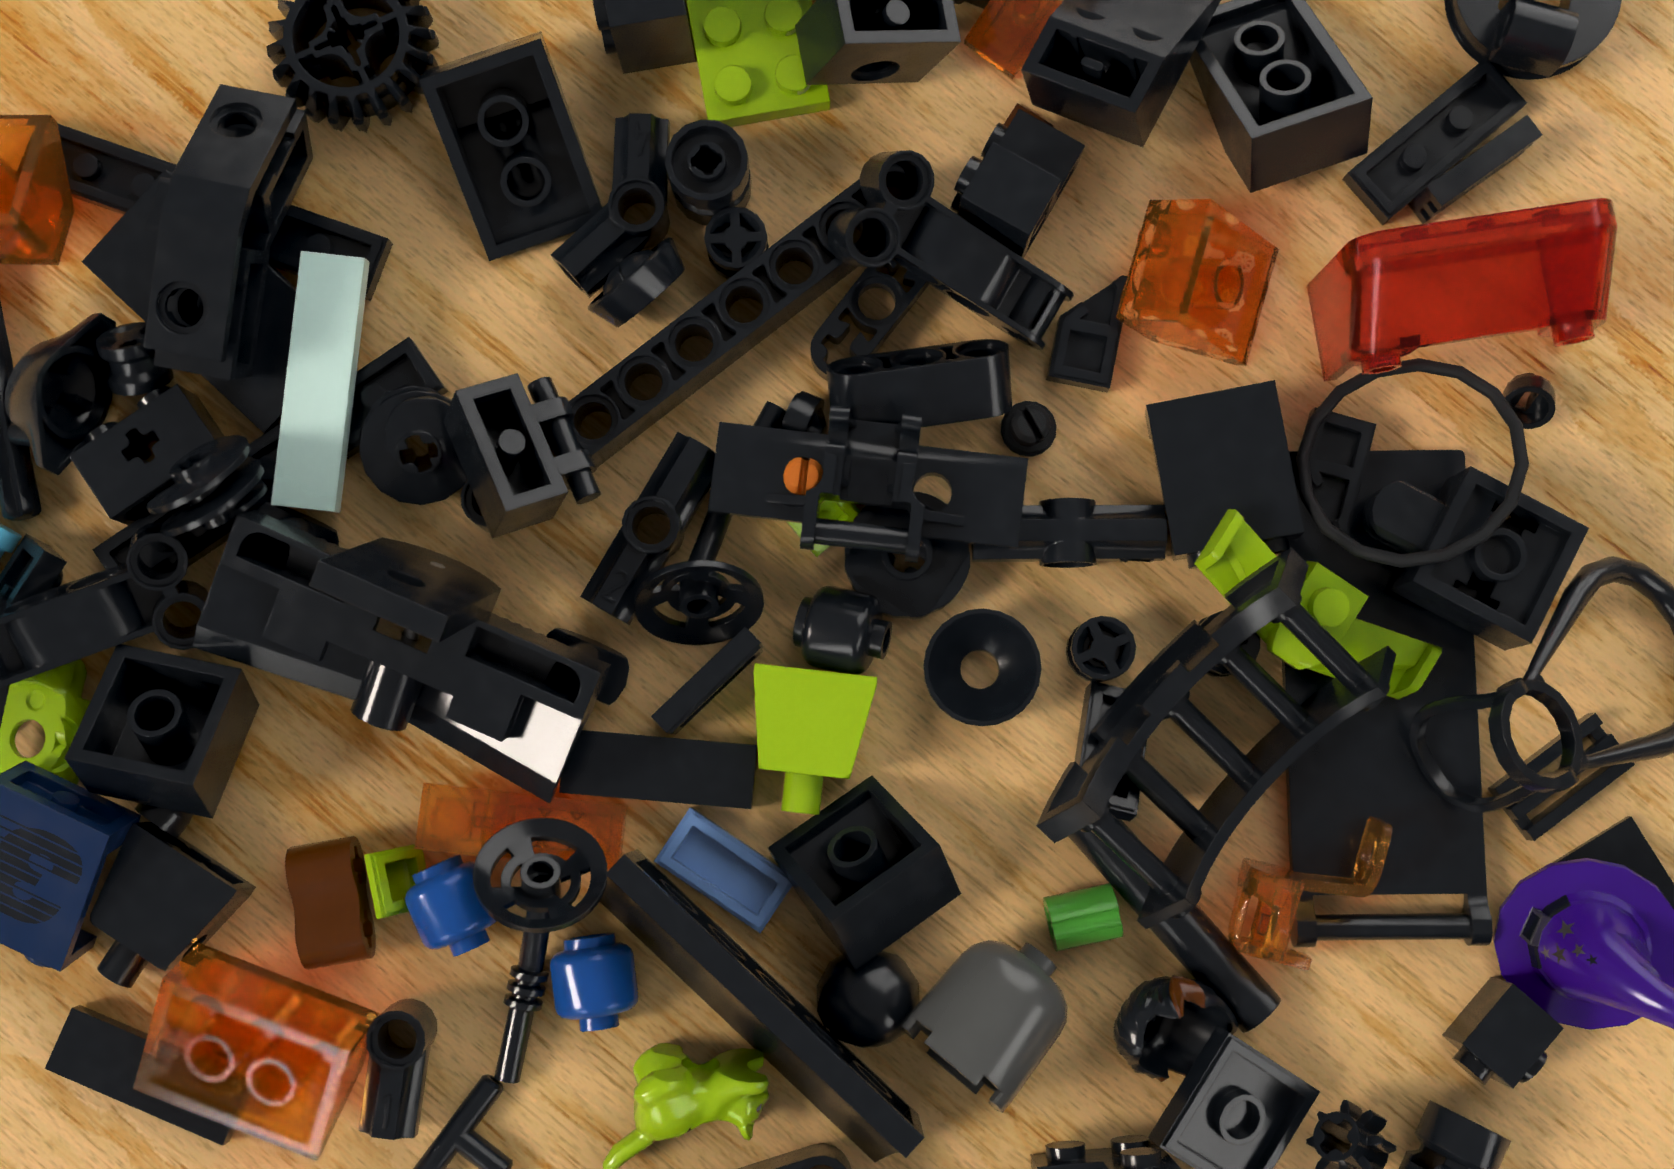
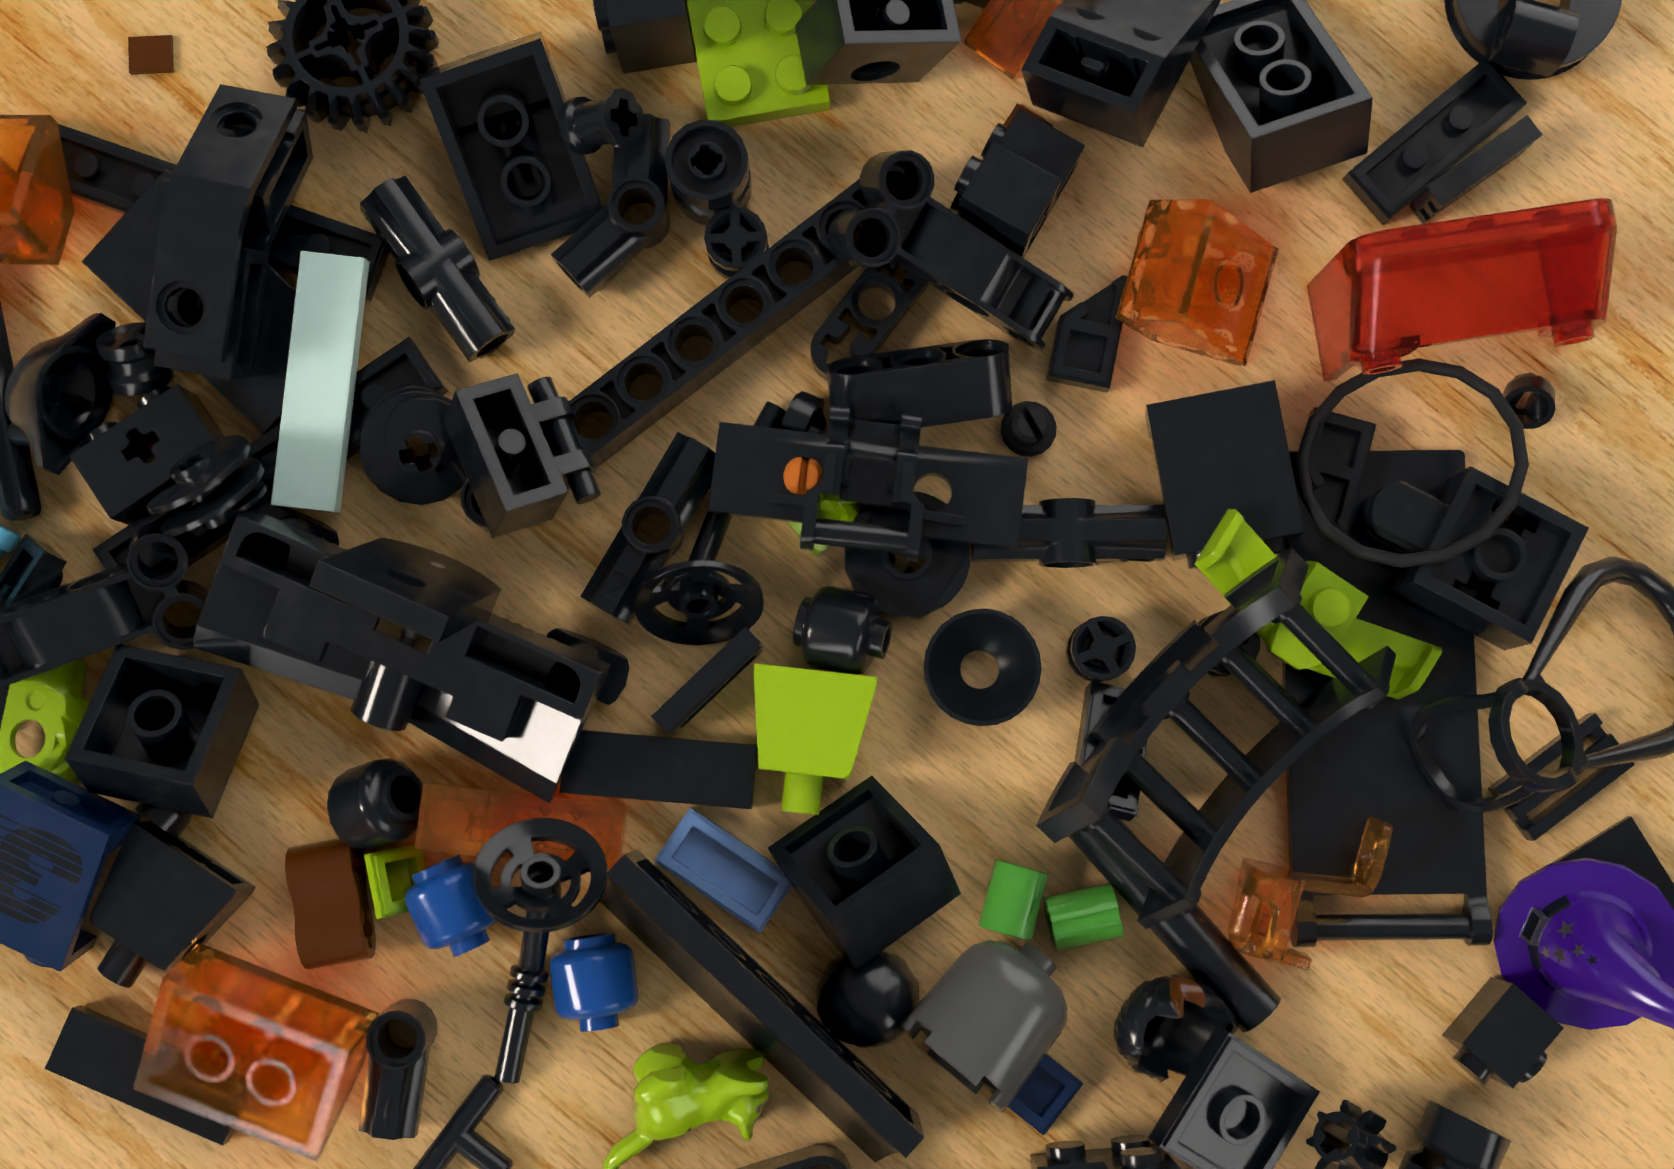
black hat [588,237,685,327] -> none
none -> reddish brown window [128,35,174,75]
none -> black head [327,758,426,850]
none -> black piece [360,176,515,363]
none -> black bush [558,88,644,155]
none -> bright green piece [978,859,1048,940]
none -> dark blue tile [991,1053,1083,1136]

